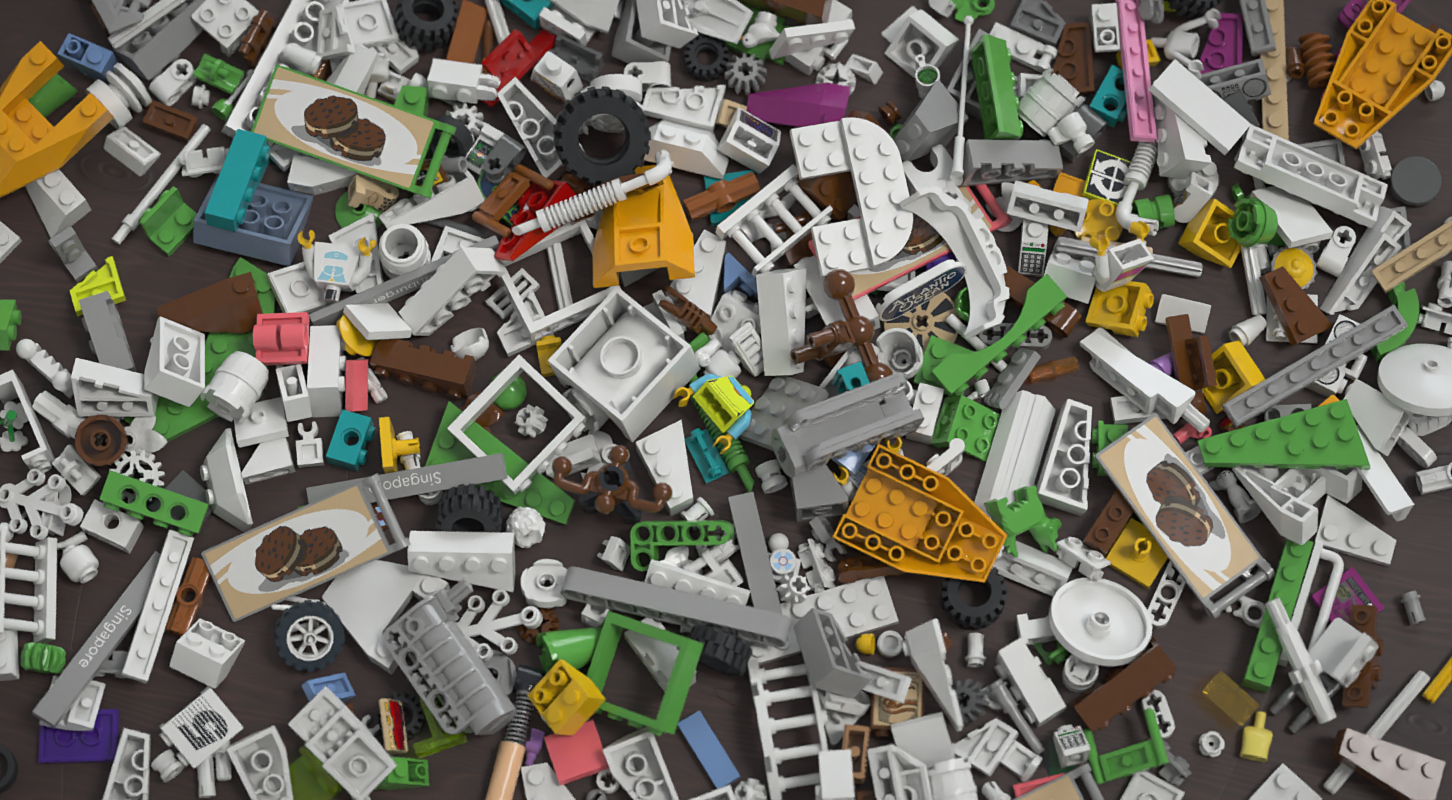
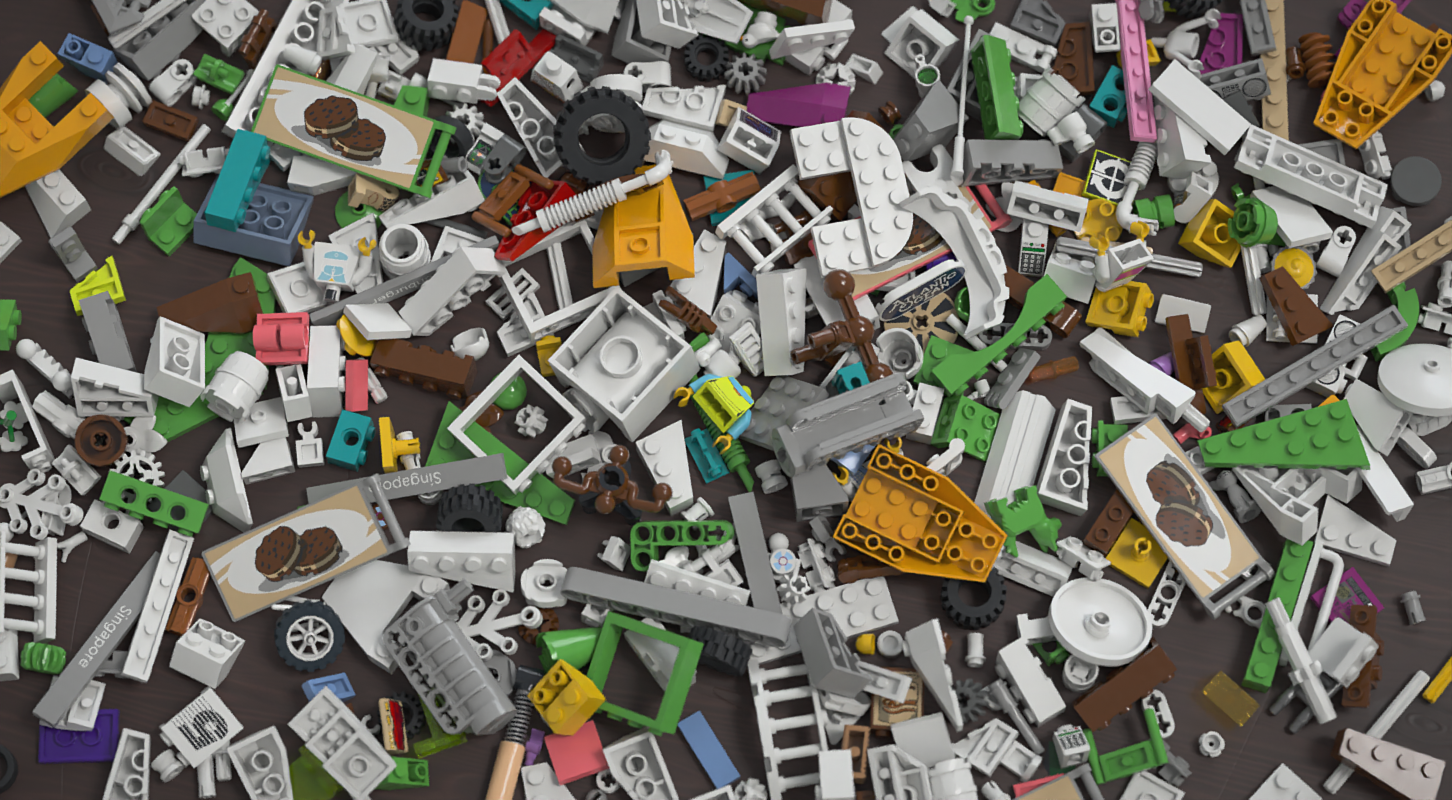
white head [60,544,99,583] -> none
light yellow piece [1240,711,1273,762] -> none

